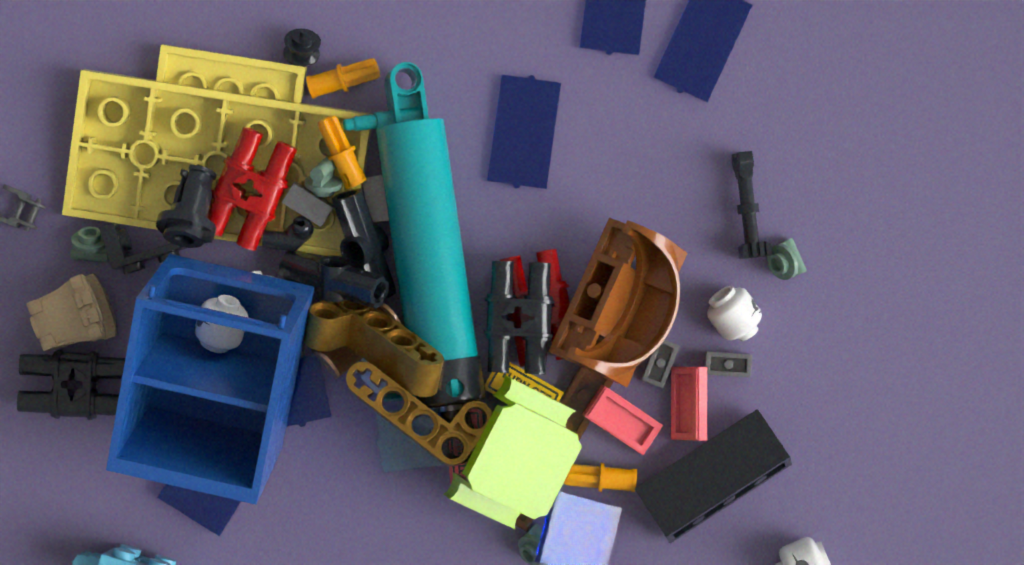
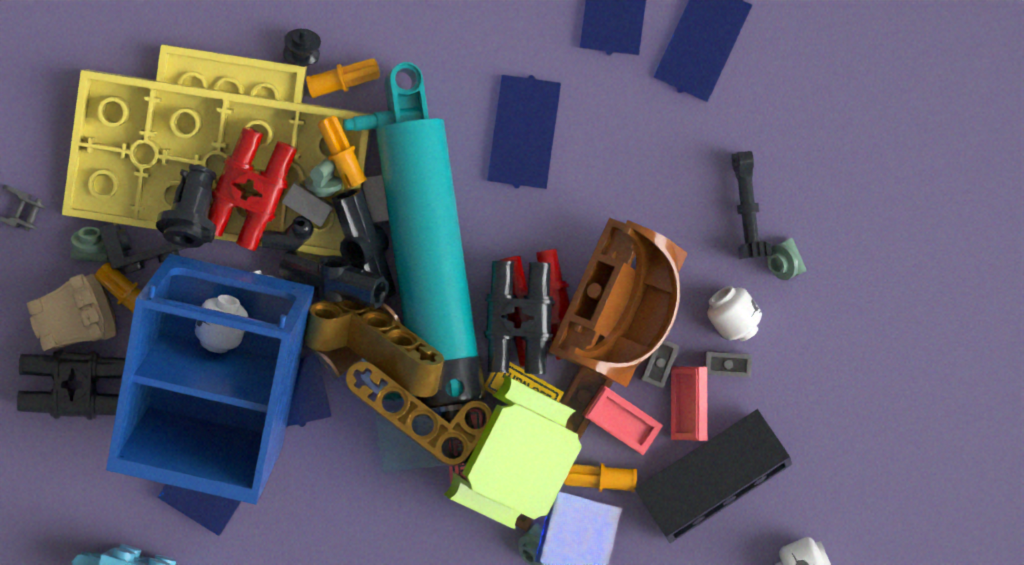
none -> light orange axle [94,262,141,313]

